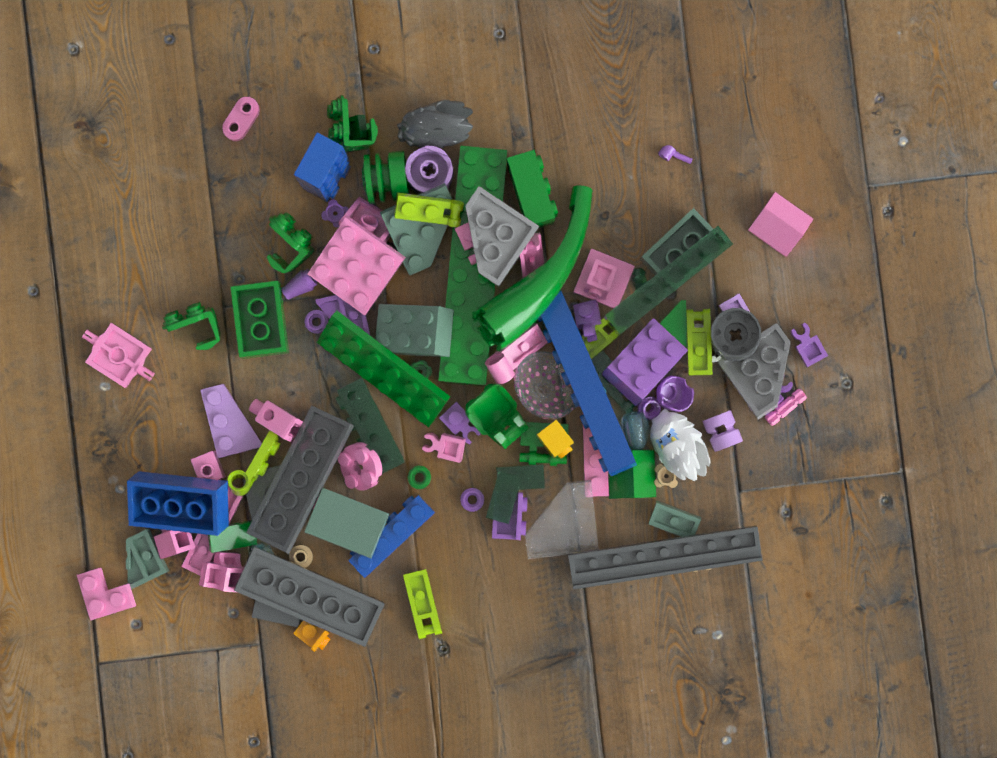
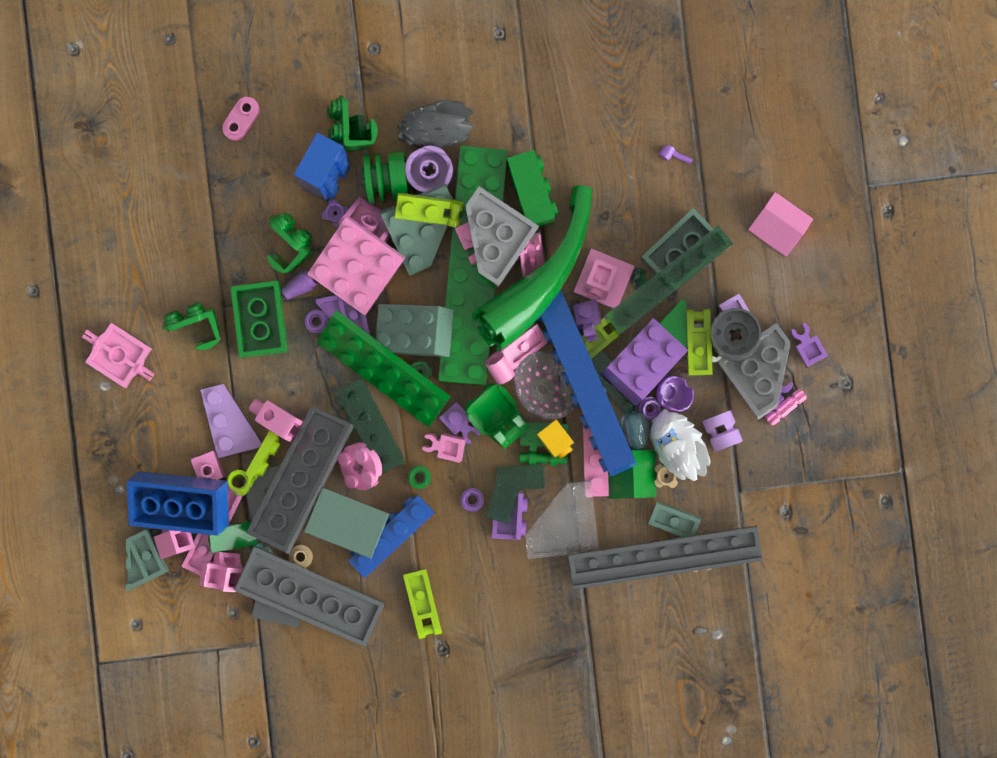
bright pink plate [77,568,136,621] -> none
light orange bracket [293,621,330,652] -> none

